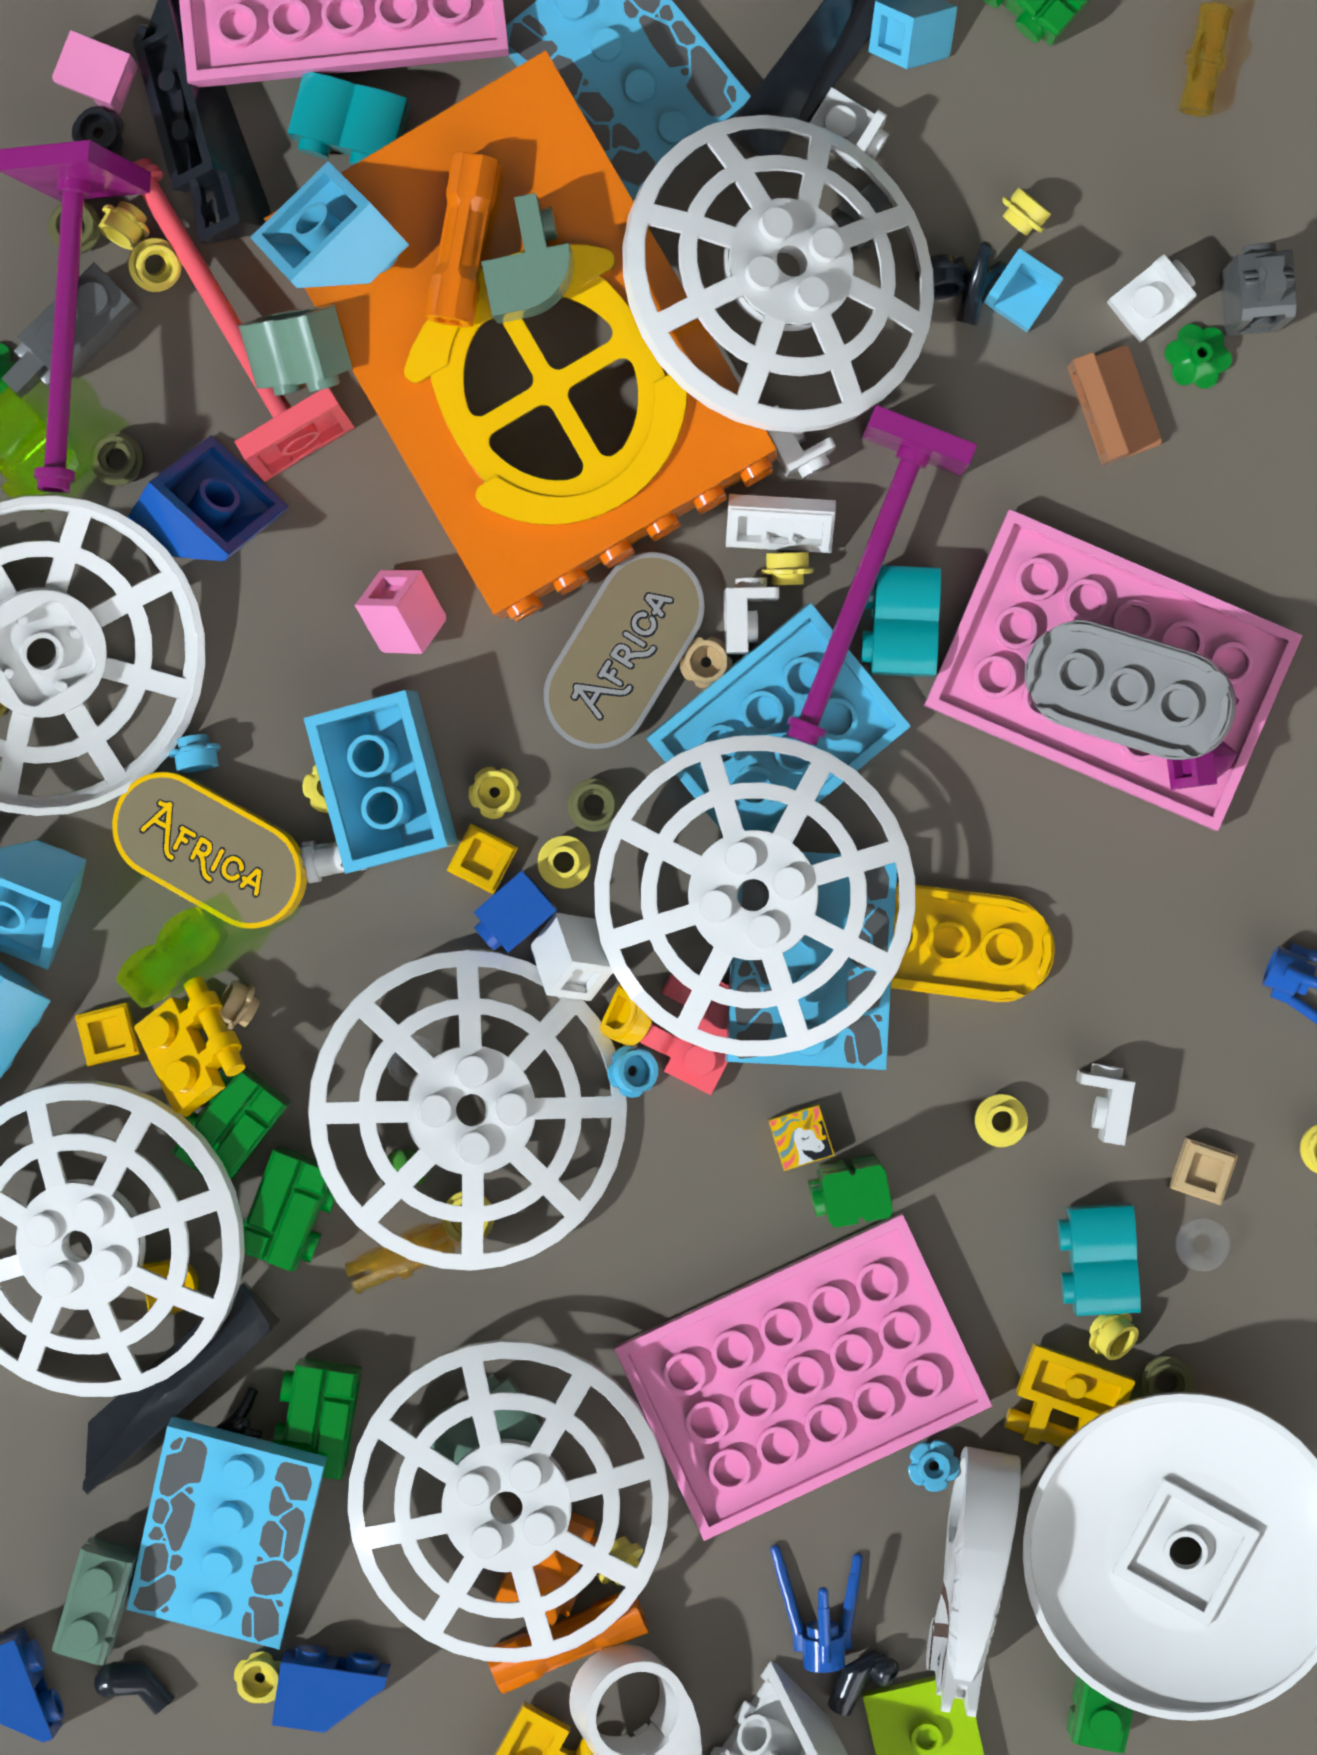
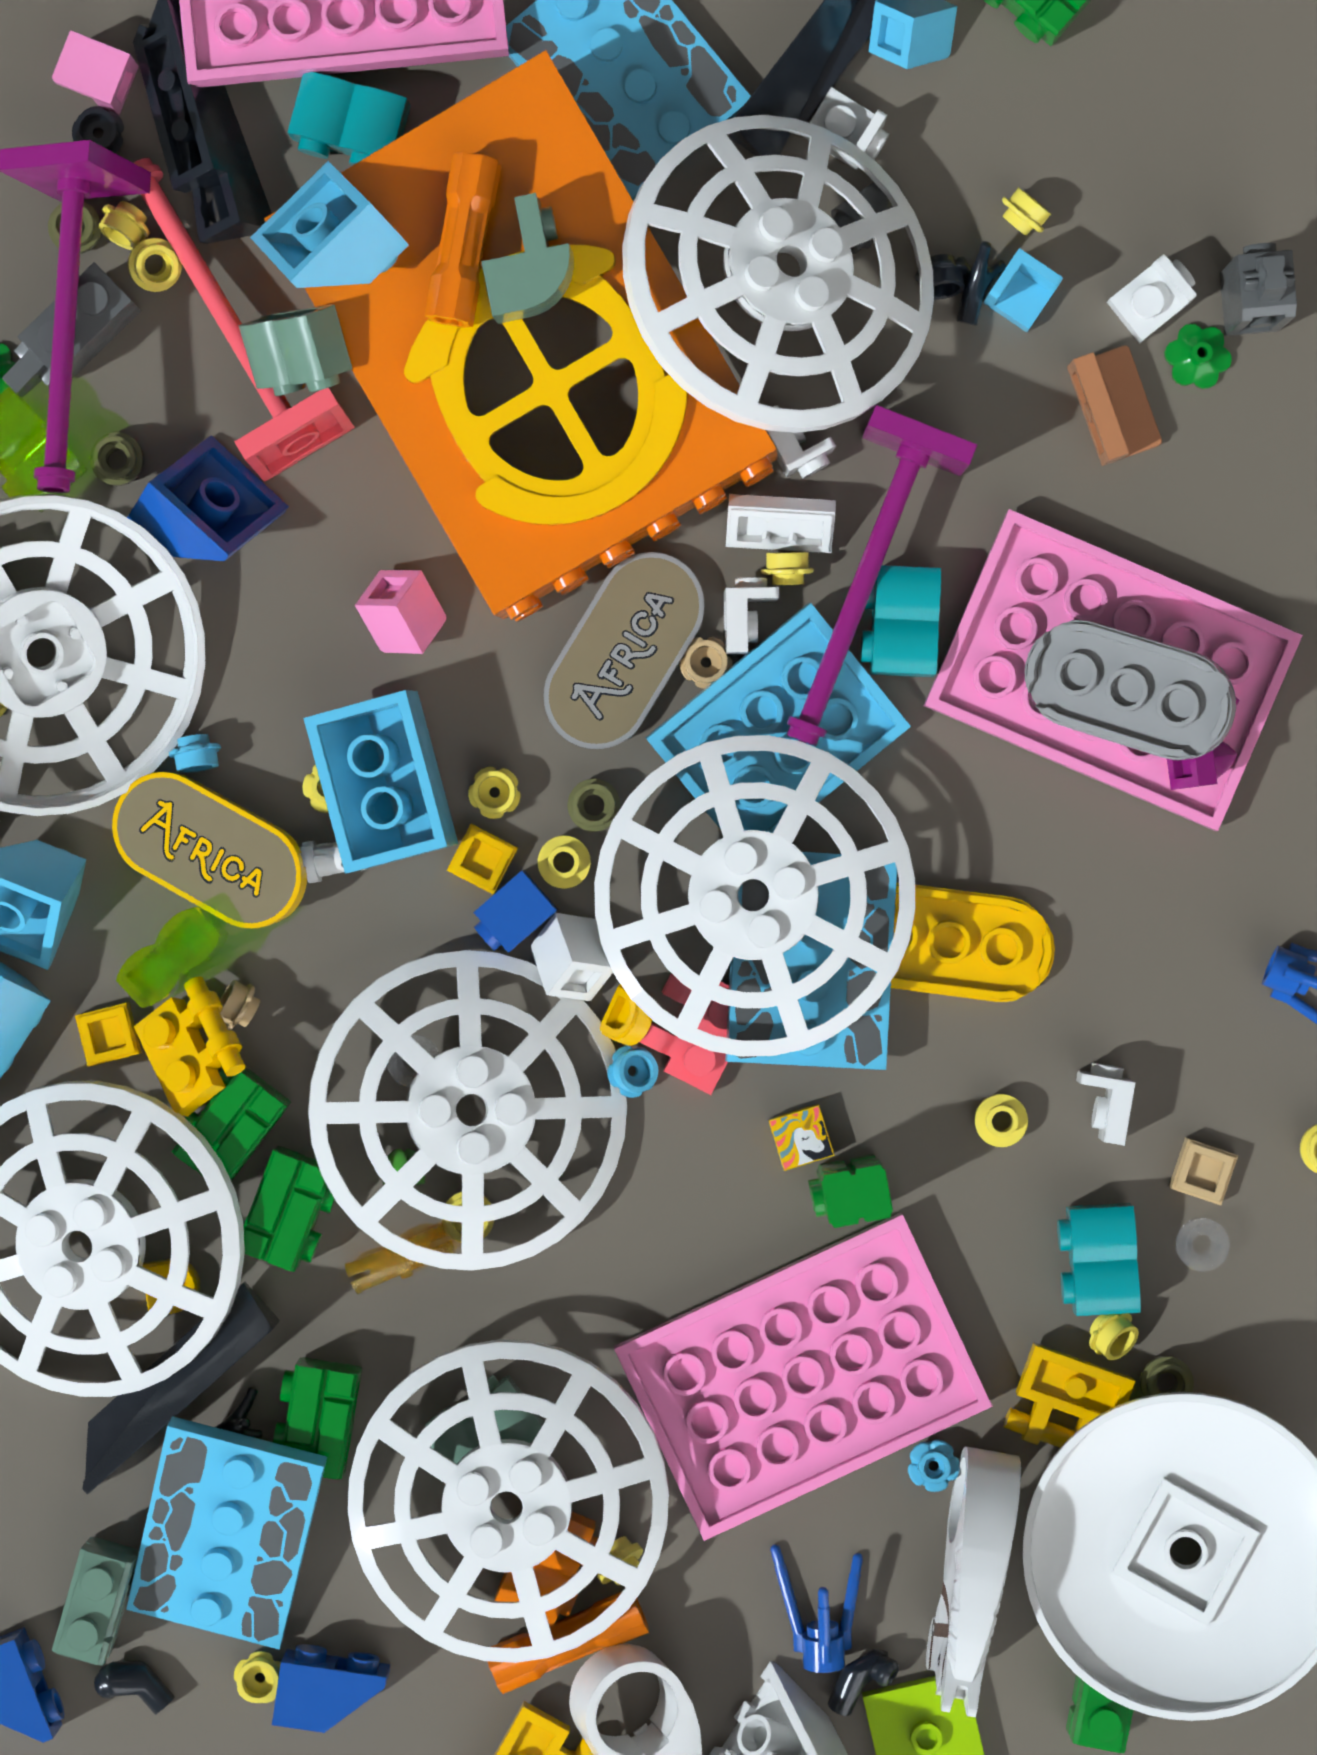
clear yellow pin [1178,2,1234,117] -> none

